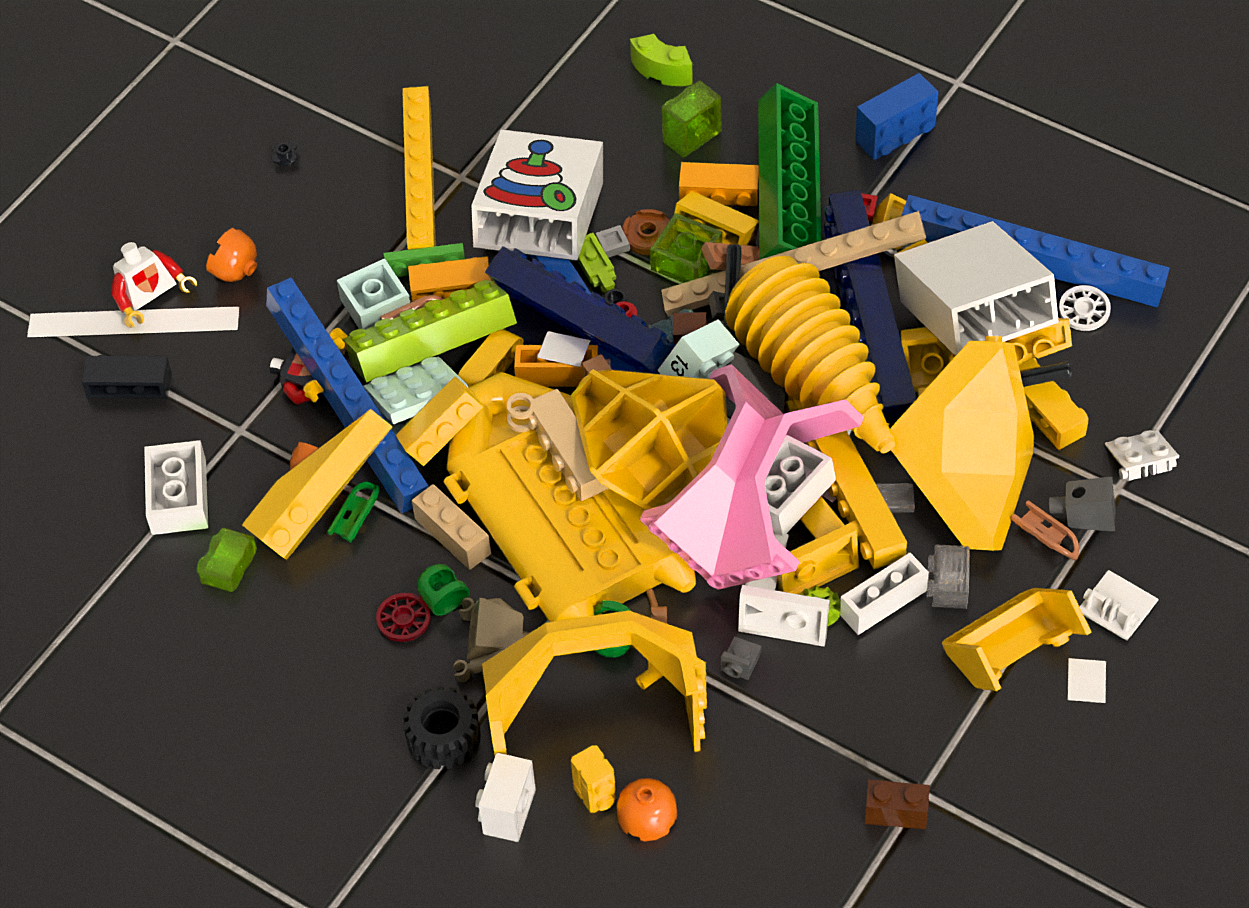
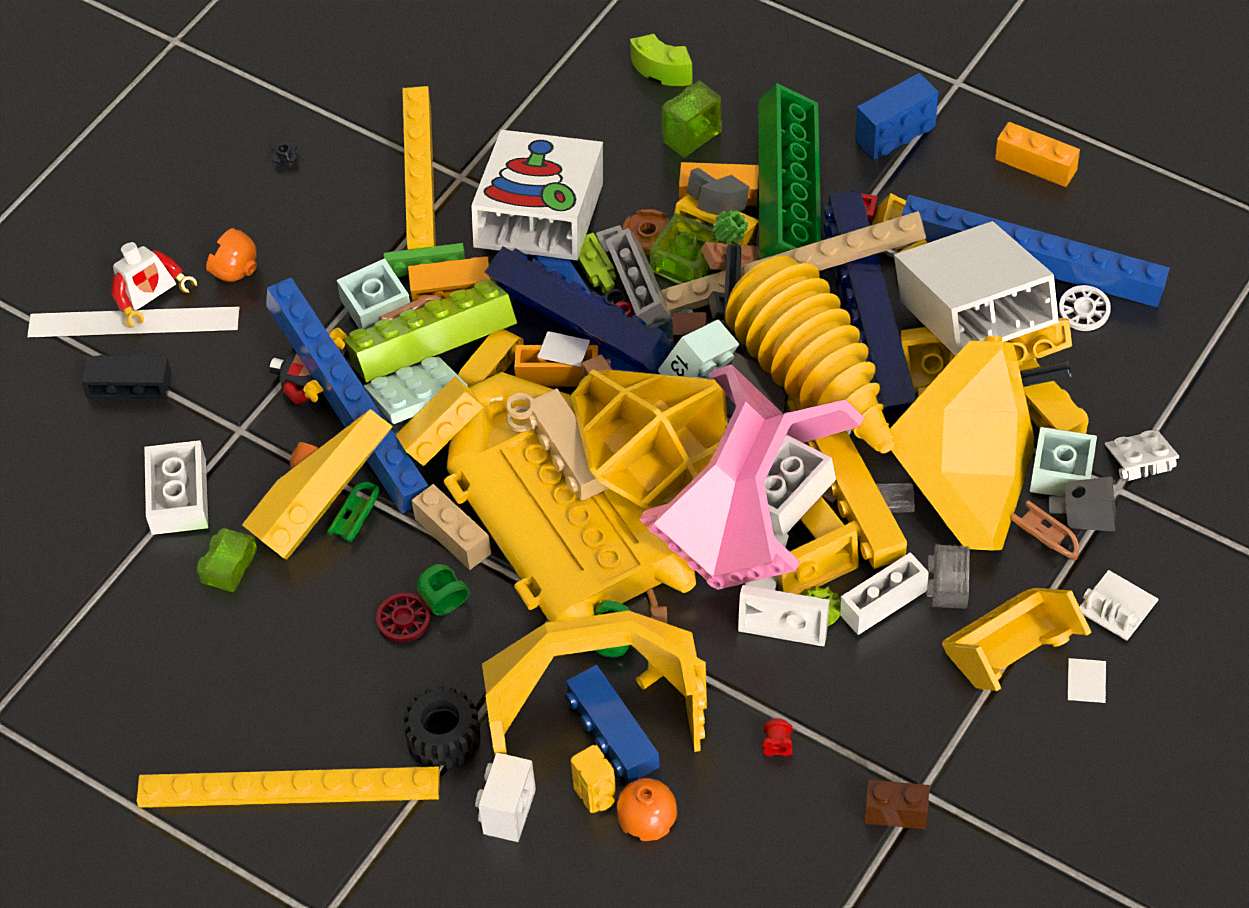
dark tan torso [453,597,531,682] -> none
dark grey bracket [721,636,762,680] -> none
none -> yellow plate [137,767,440,807]
none -> blue brick [565,665,659,784]
none -> light grey brick [605,228,673,333]
none -> dark grey brick [686,168,750,215]
none -> bright green gear [713,210,748,244]
none -> red brick [762,718,793,756]
none -> light orange brick [995,122,1080,187]
none -> light aqua brick [1030,427,1097,496]

